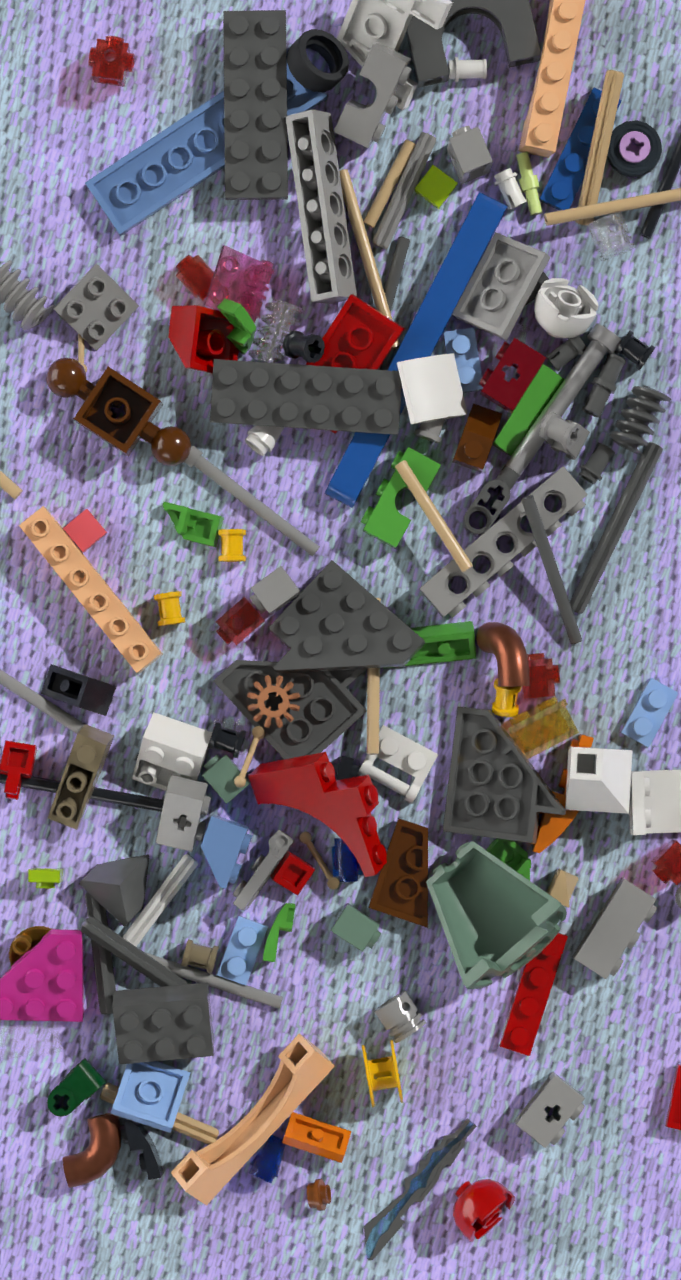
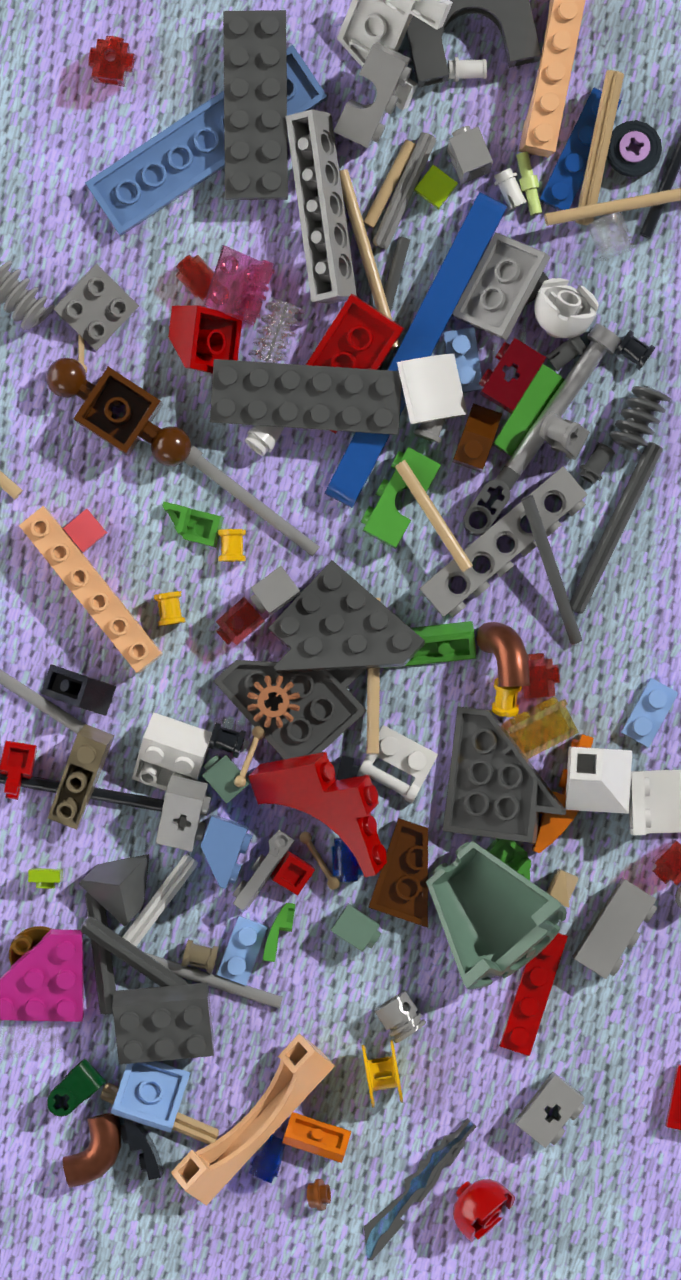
bright green slope [217,298,256,355] -> none
black bush [283,330,325,363] -> none
black tyre [287,29,349,93] -> none
dark grey pin [582,353,626,418] -> none

